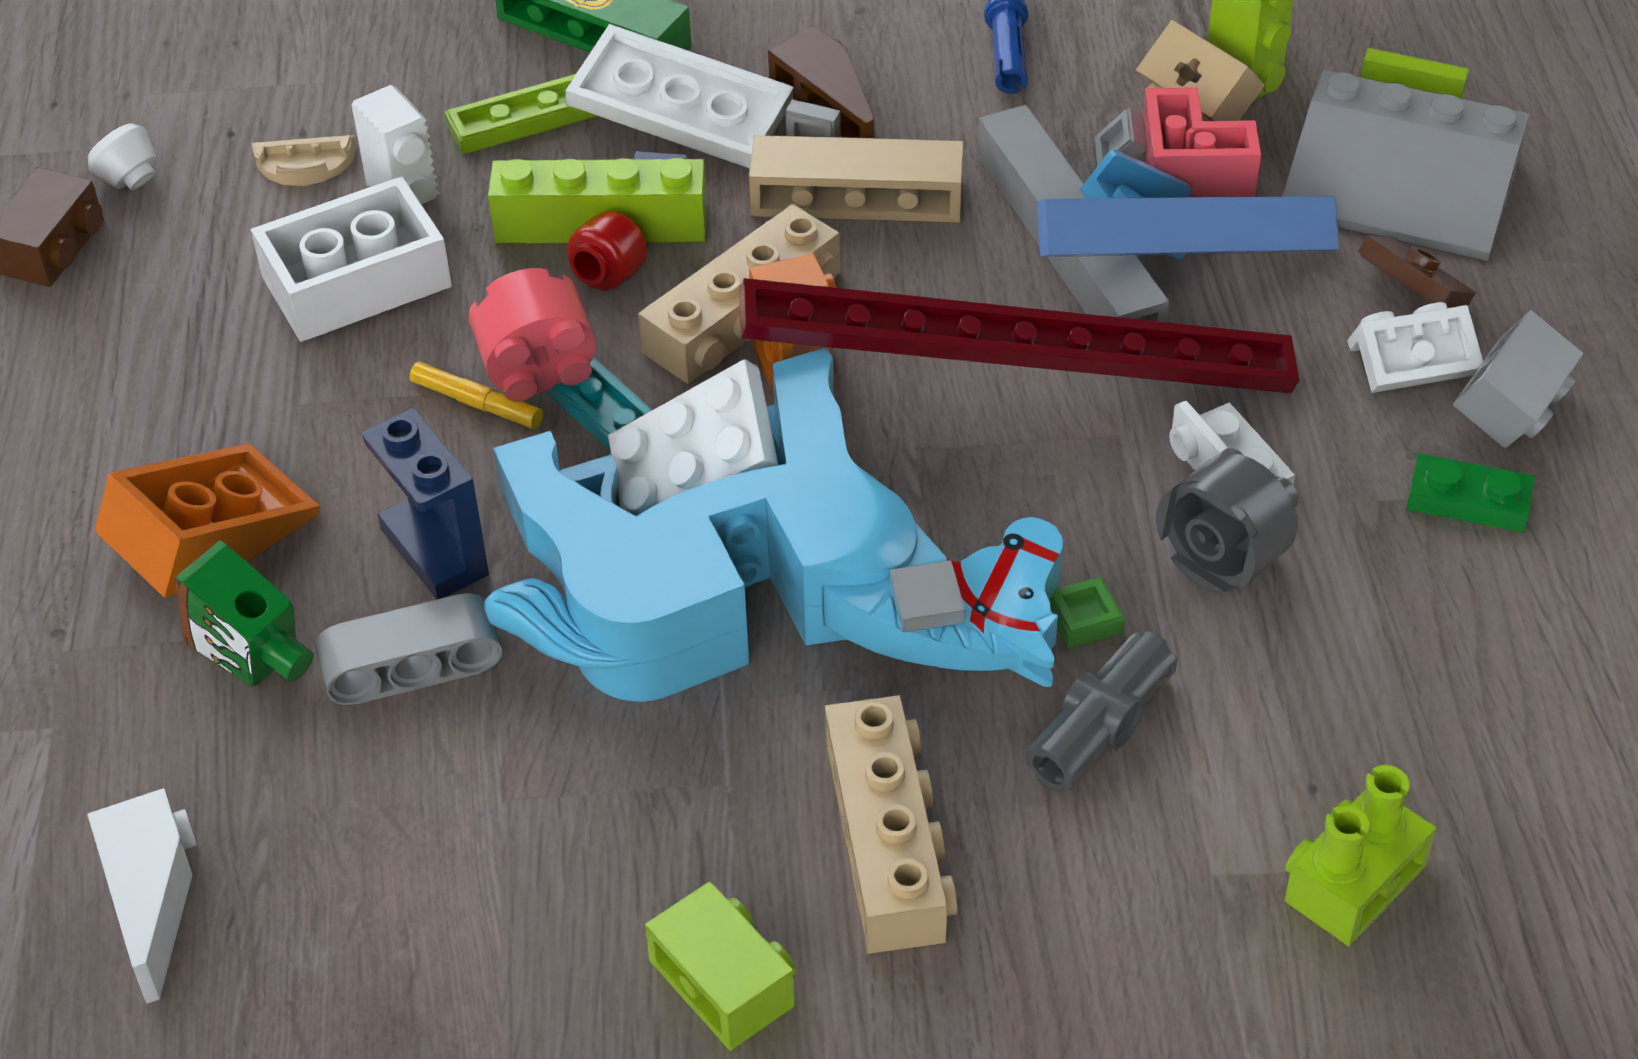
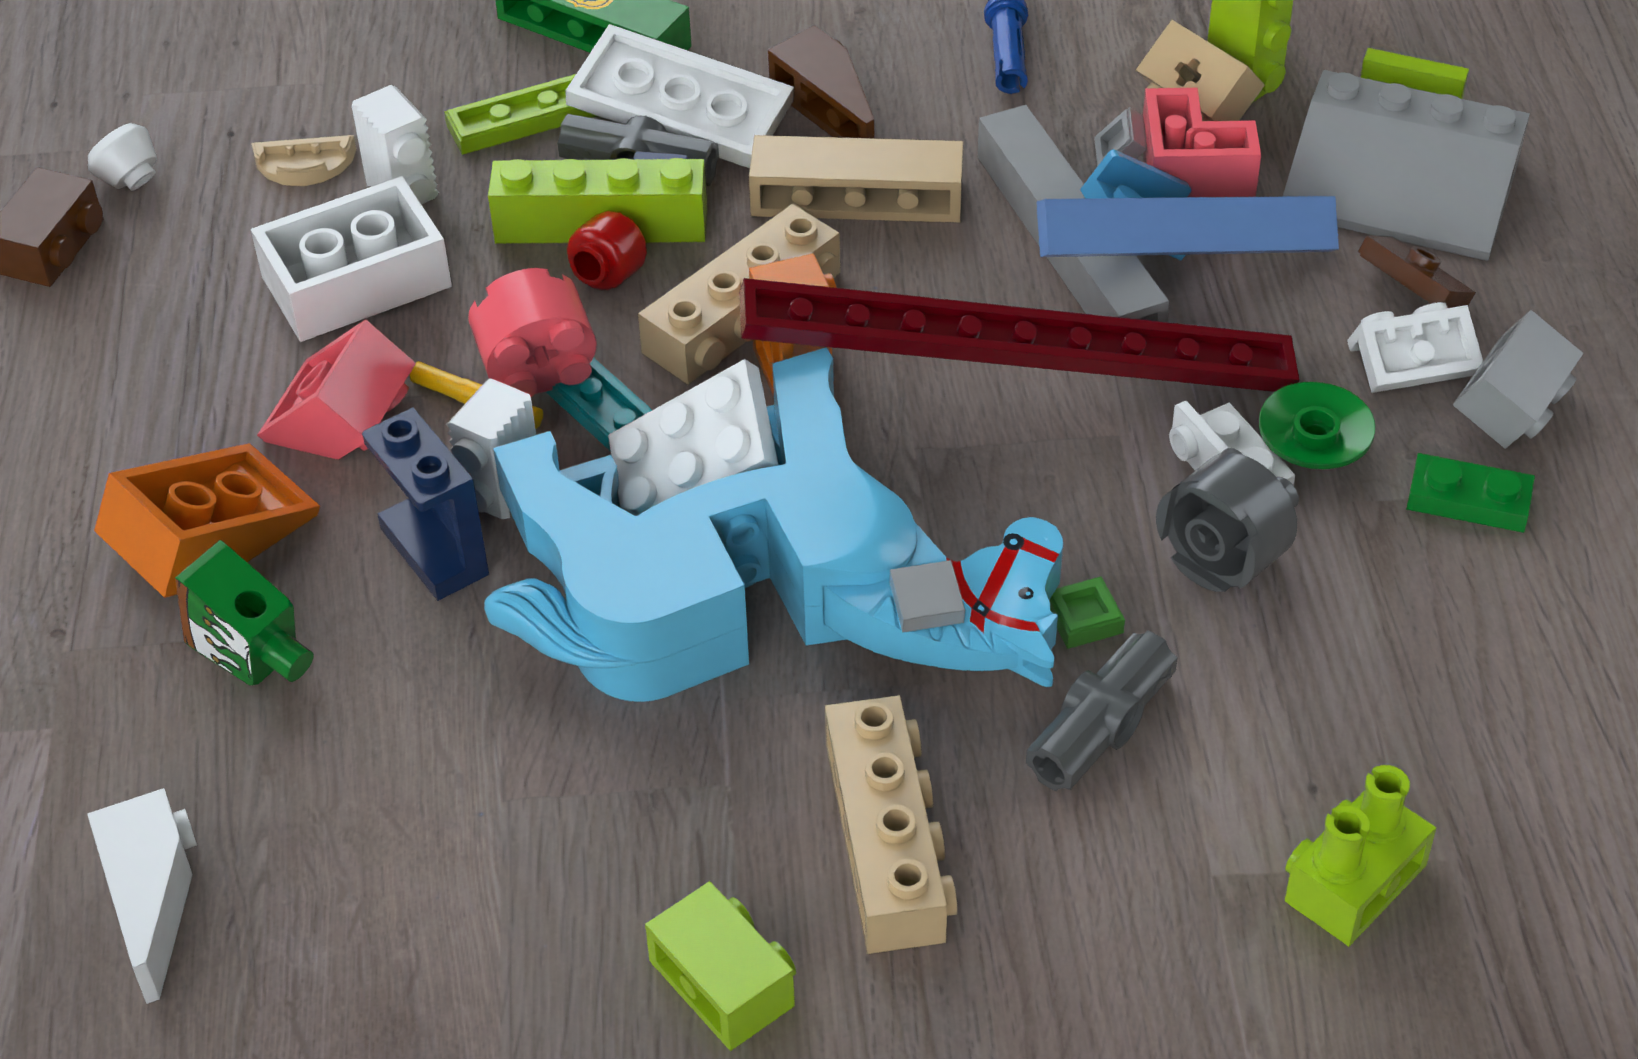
light grey beam [315,593,502,705] -> none
light grey tile [786,99,841,138] -> none
none -> coral slope [257,319,416,460]
none -> white brick [446,378,536,519]
none -> dark grey piece [557,114,719,186]
none -> green dish [1258,382,1376,469]

